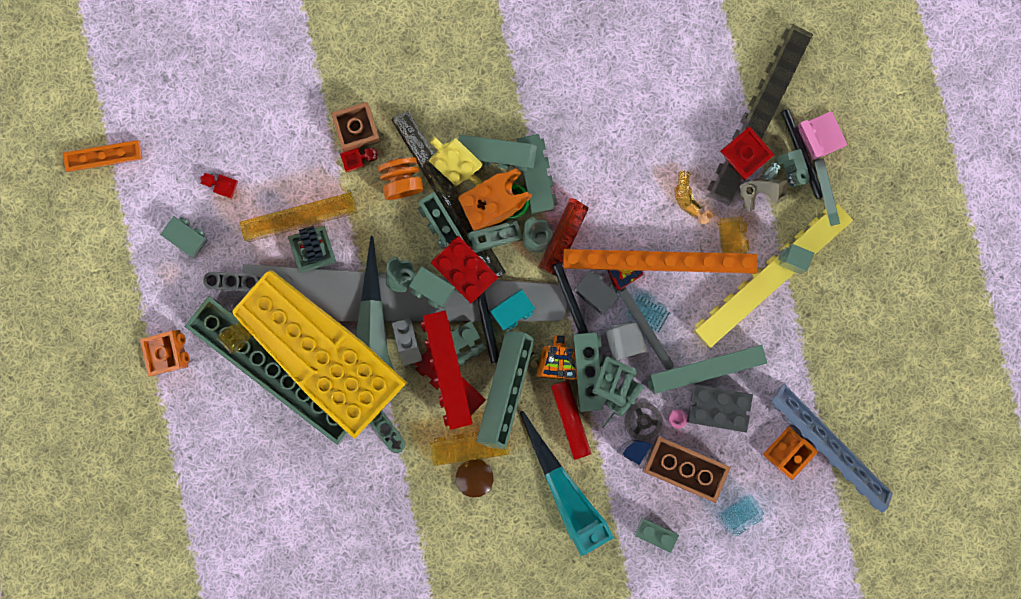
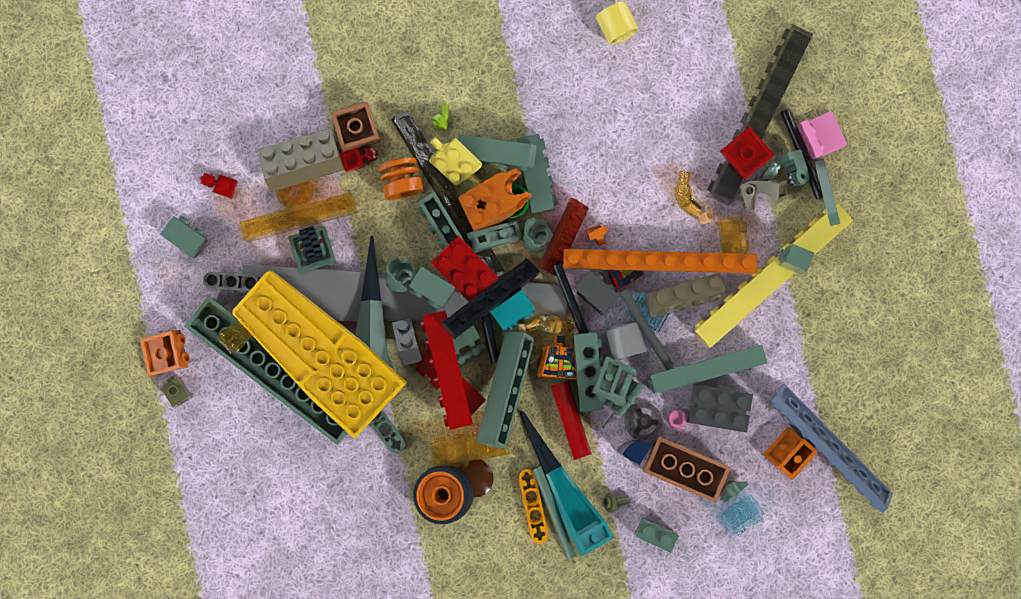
orange plate [63,140,143,172] -> none
none -> olive brick [161,377,193,407]
none -> dark tan brick [258,128,344,192]
none -> clear yellow plate [275,180,314,210]
none -> orange wheel [413,465,474,524]
none -> lime plate [432,104,449,131]
none -> black plate [442,258,540,339]
none -> clear yellow arm [515,313,574,335]
none -> light orange beam [519,469,548,543]
none -> sand green piece [532,466,576,559]
none -> orange tile [585,223,608,246]
none -> light yellow piece [595,1,639,45]
none -> olive plate [602,493,631,512]
none -> dark tan brick [644,273,726,318]
none -> sand green piece [722,481,749,503]

